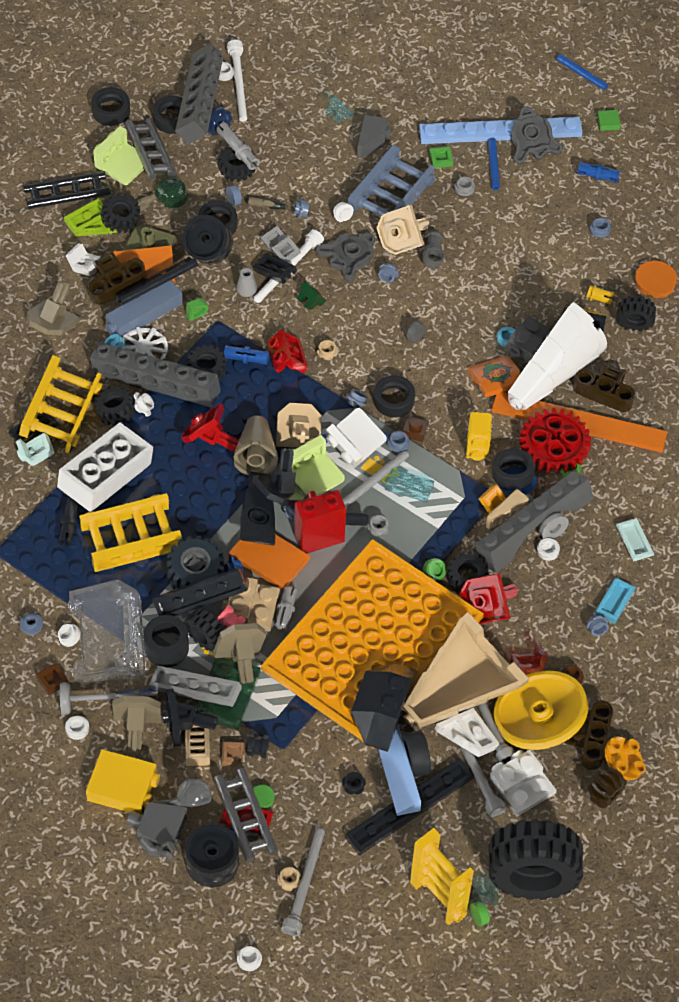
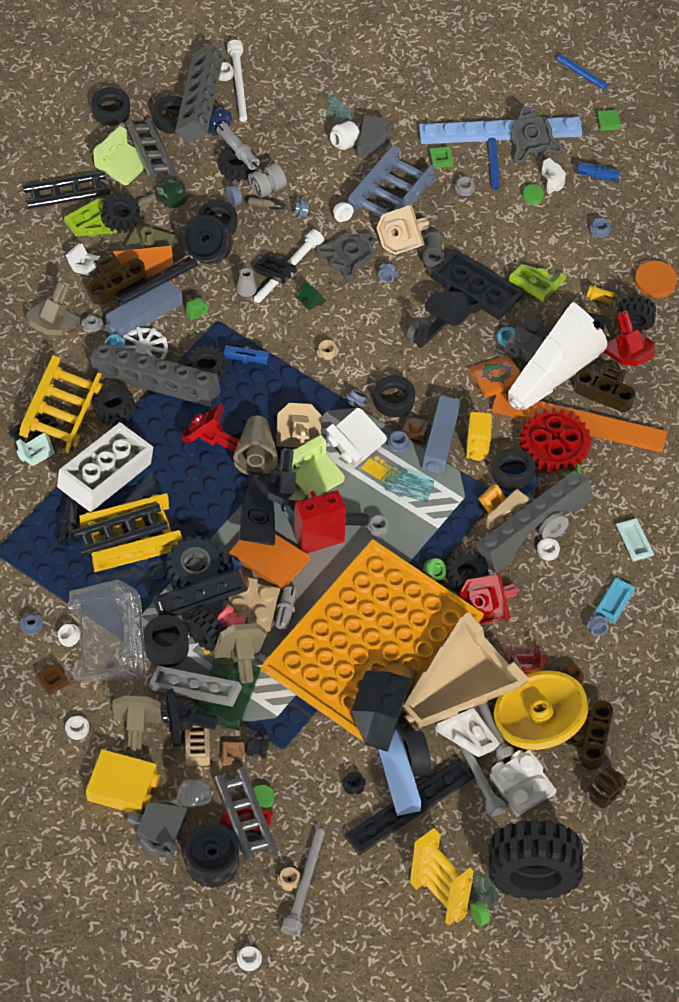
light grey piece [60,682,158,715] -> none
white plate [134,393,154,416] -> none
light grey slope [260,226,301,262] -> none
red bracket [267,329,308,373] -> none
light grey piece [342,450,409,510] -> none
light orange dish [604,736,646,781] -> none
none -> black bar [72,503,169,556]
none -> light grey plate [81,315,103,334]
none -> light grey wheel [248,163,287,198]
none -> white head [330,121,361,150]
none -> black plate [416,250,524,348]
none -> sand blue brick [422,395,462,474]
none -> lime wing [509,264,567,302]
none -> bright green tile [523,184,544,205]
none -> white bracket [542,158,566,194]
none -> red piece [604,311,655,366]

